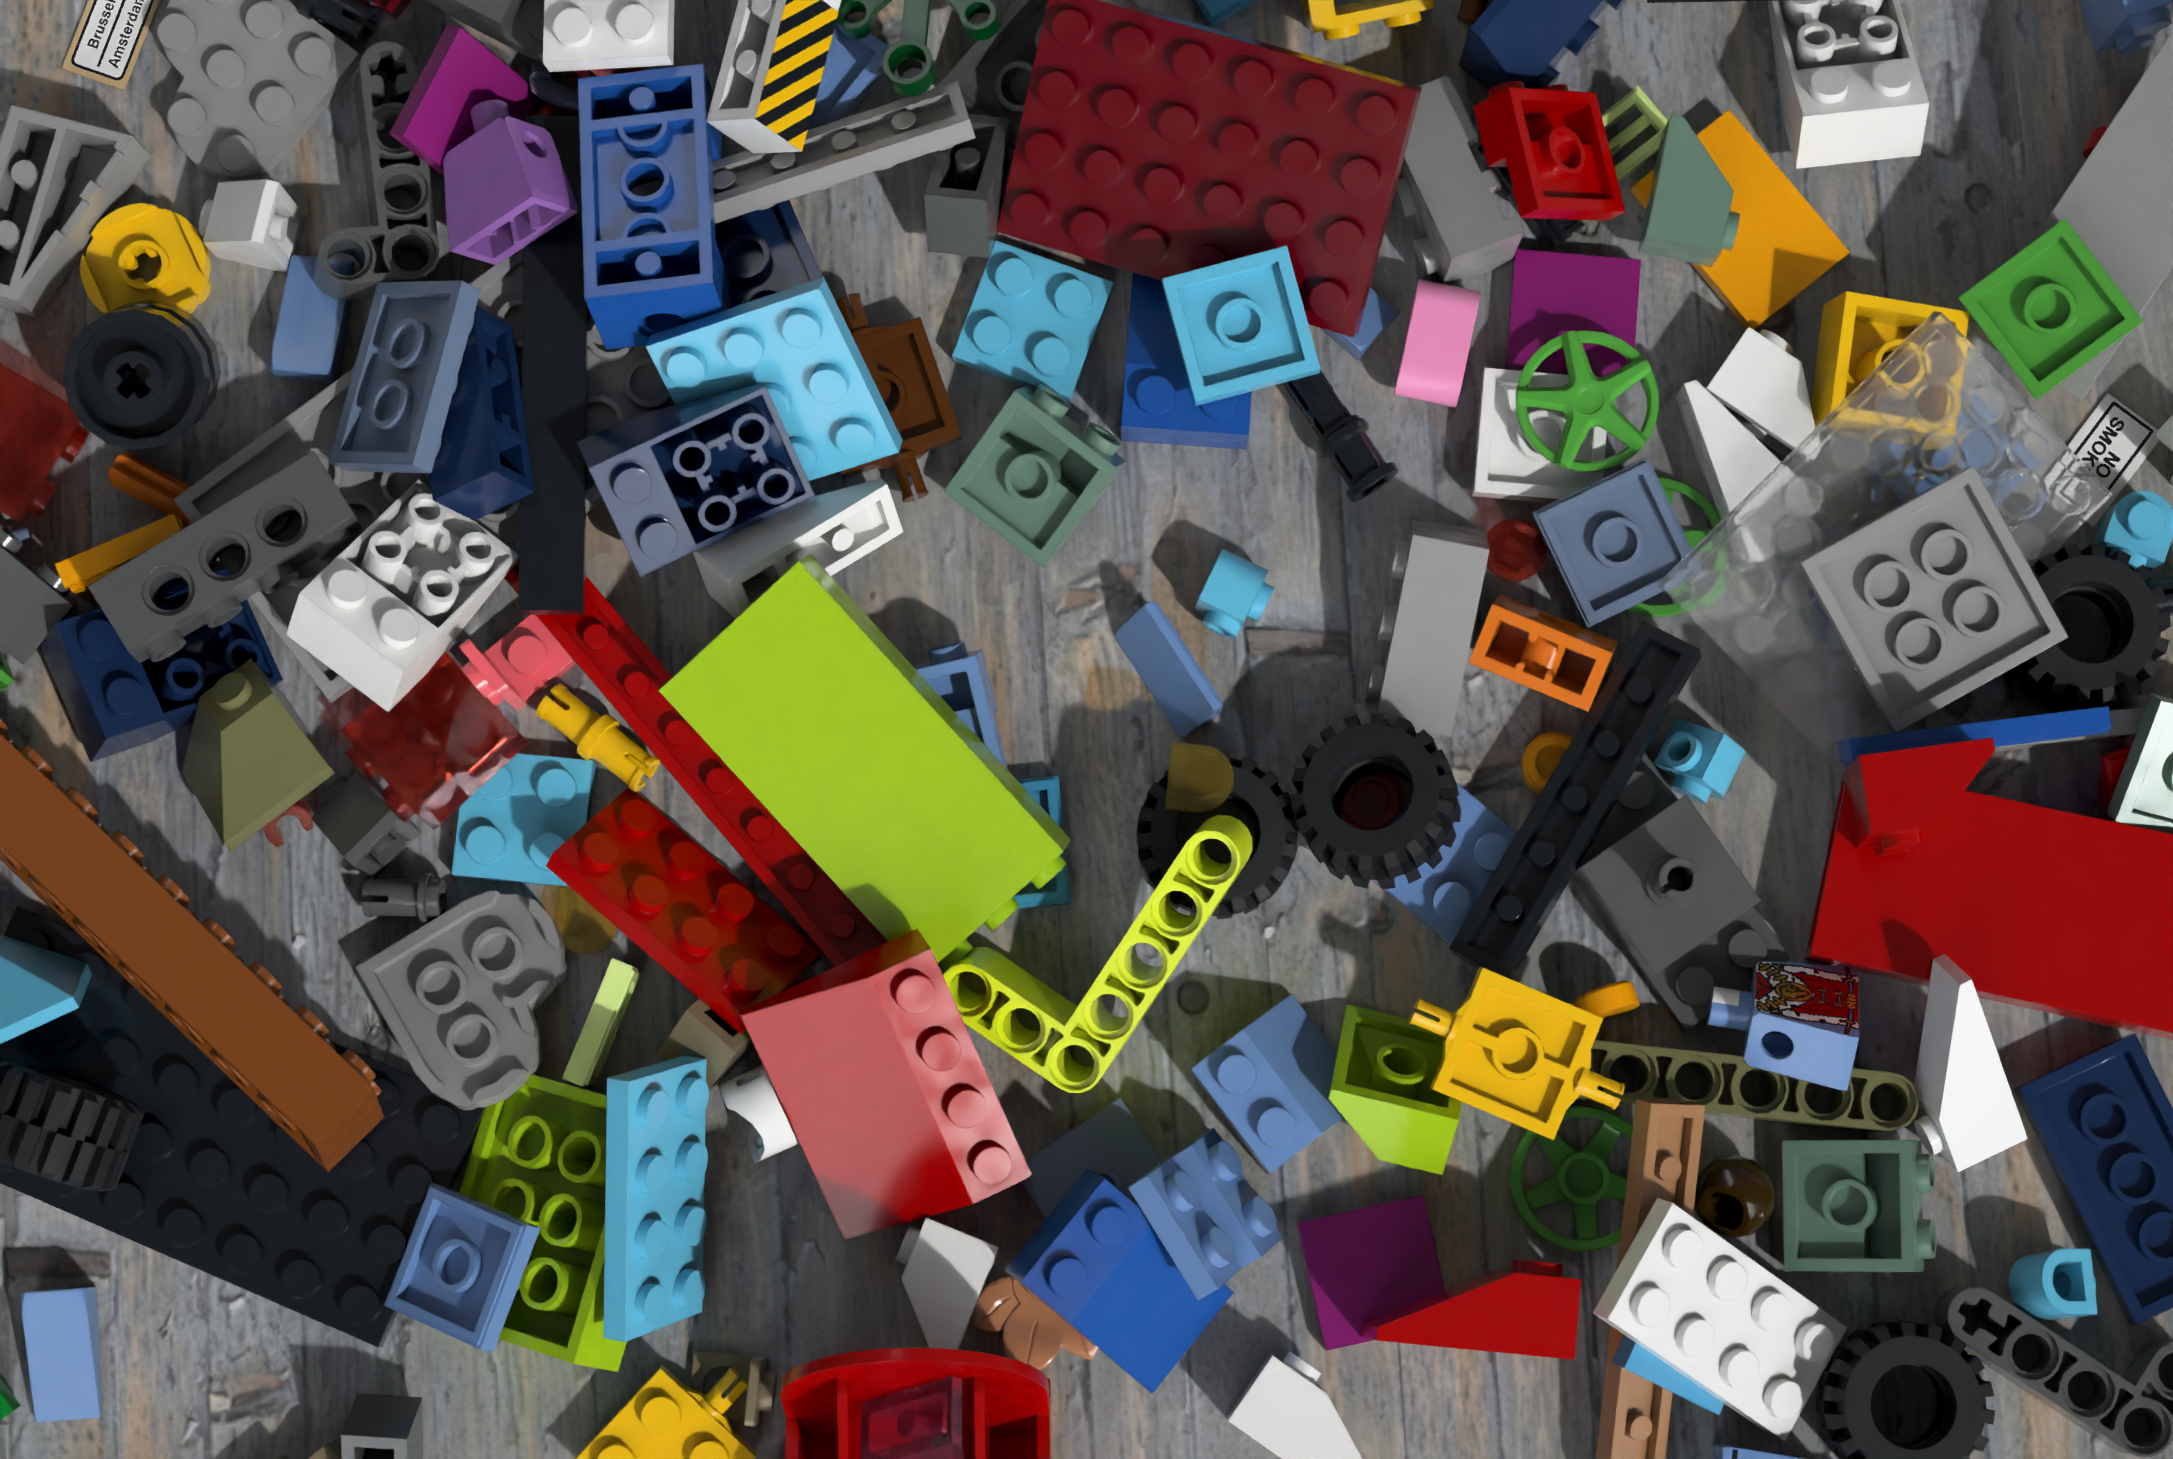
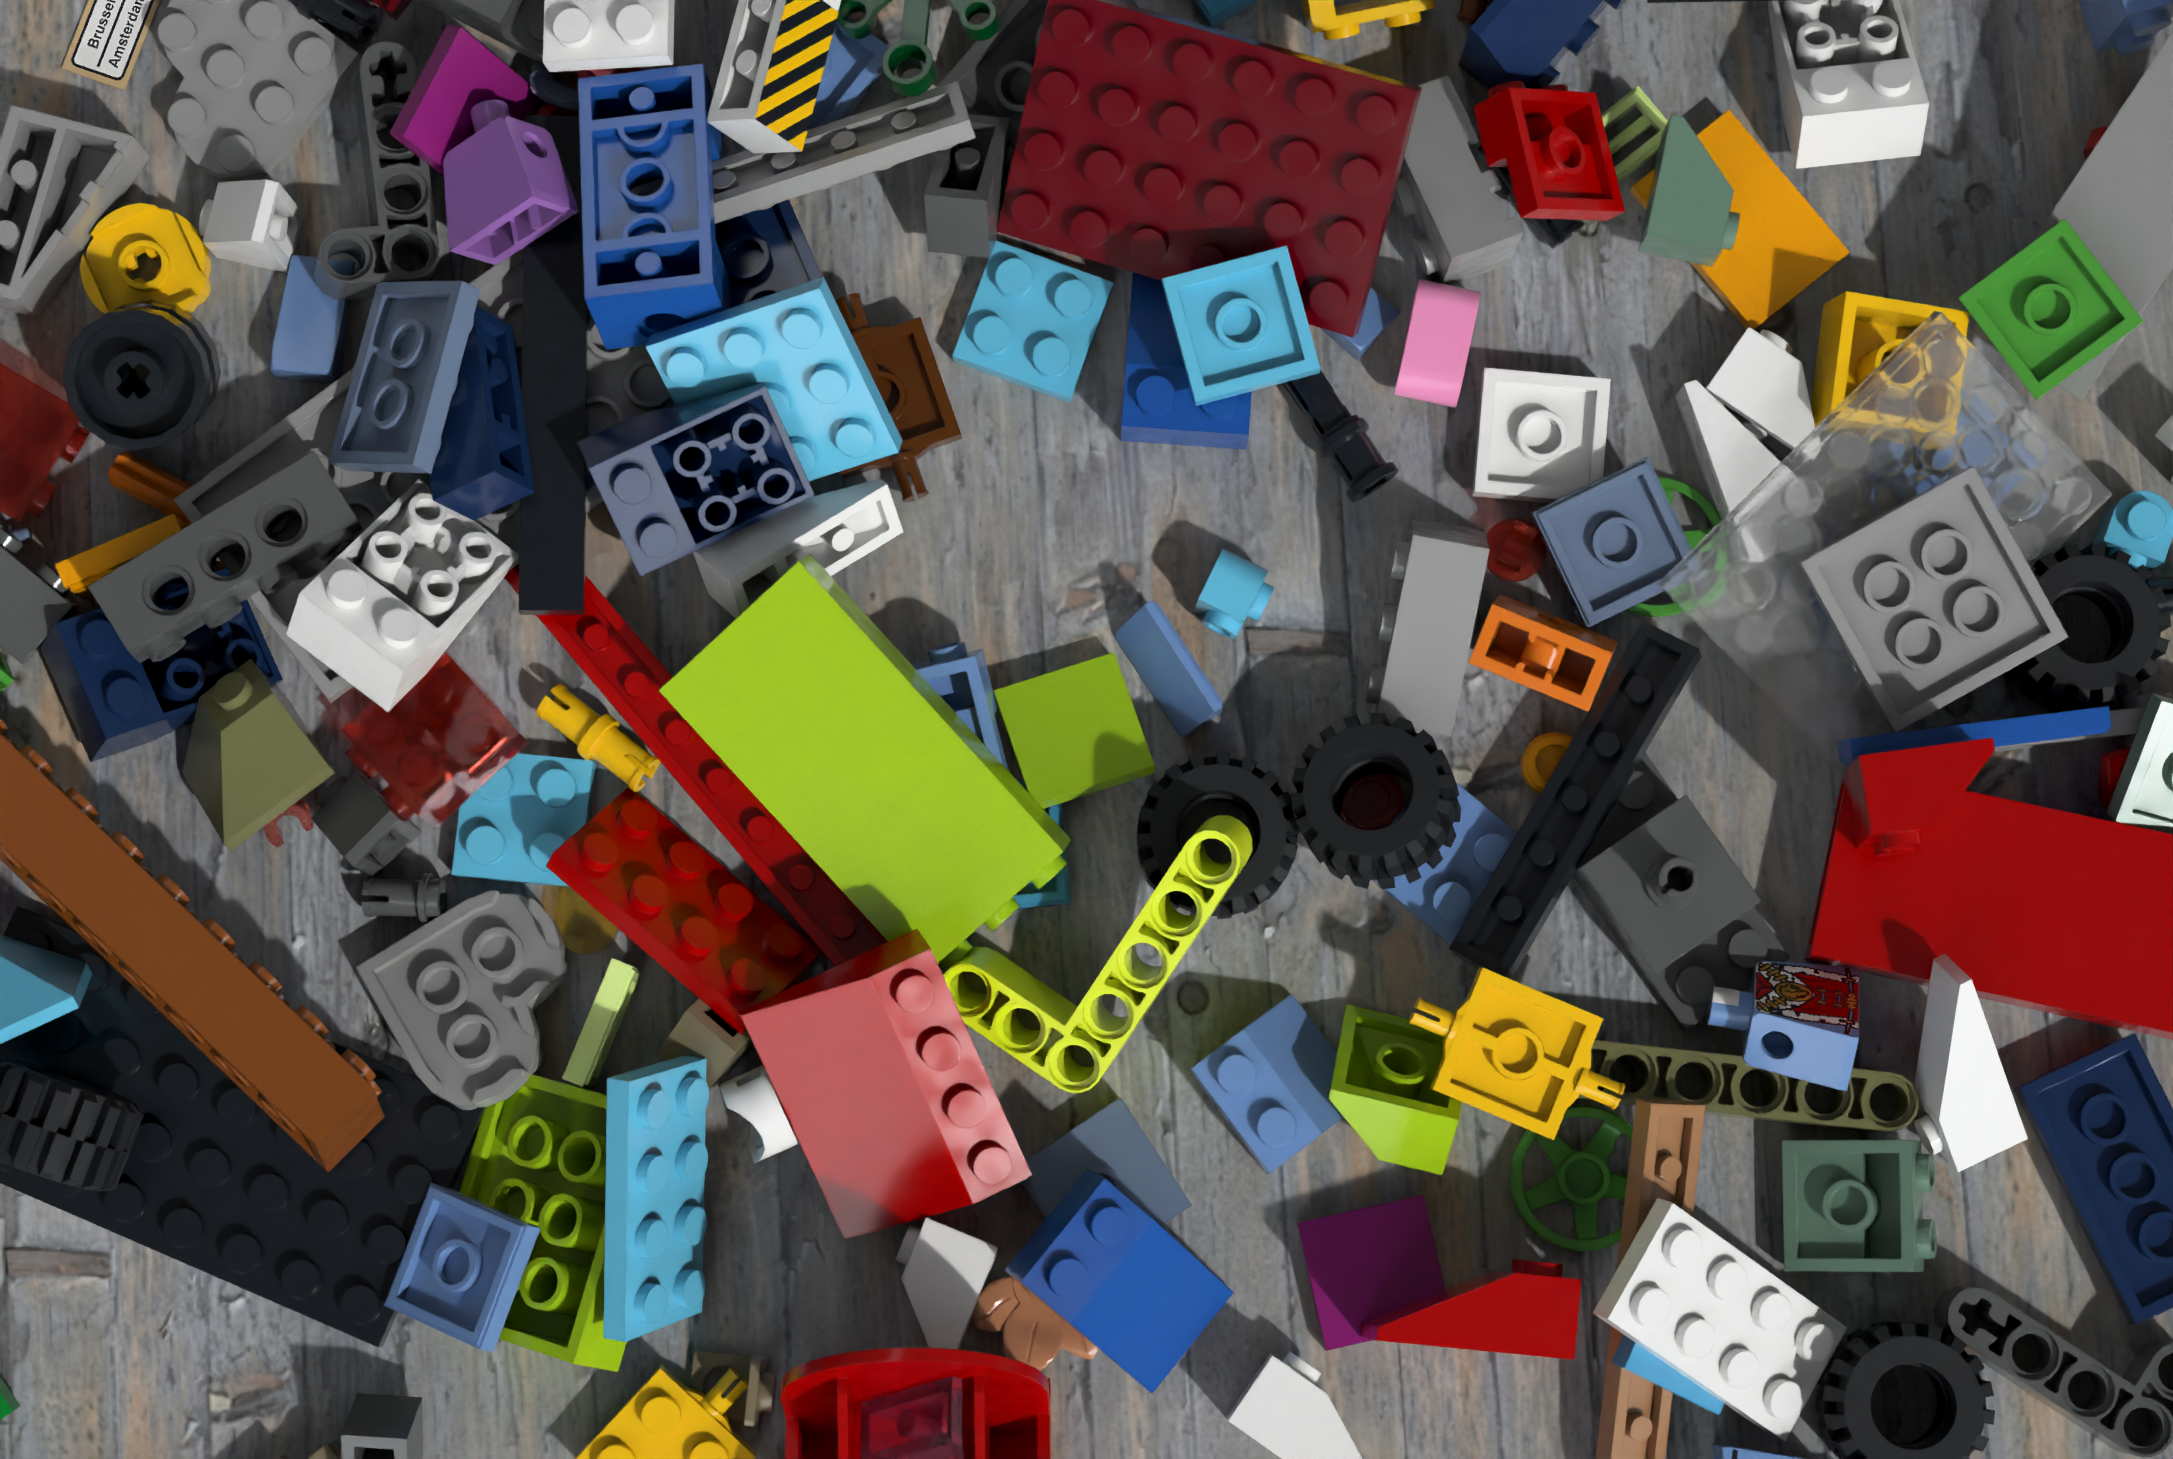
medium blue slope [21,1287,103,1423] -> none
coral bracket [459,615,577,712] -> none
sand green plate [944,385,1127,568] -> none
medium blue plate [1128,1128,1283,1300] -> none
clear yellow tile [1165,742,1234,812] -> none
magenta tile [1505,249,1641,377] -> none
bright green wheel [1515,330,1659,472] -> none
light orange tile [1572,980,1640,1022] -> none
medium azure plate [1654,718,1746,804] -> none
dark brown piece [1694,1155,1776,1238] -> none
medium azure plate [2008,1249,2098,1320] -> none
white sticker [2038,393,2159,528] -> none
none -> lime tile [993,652,1155,809]

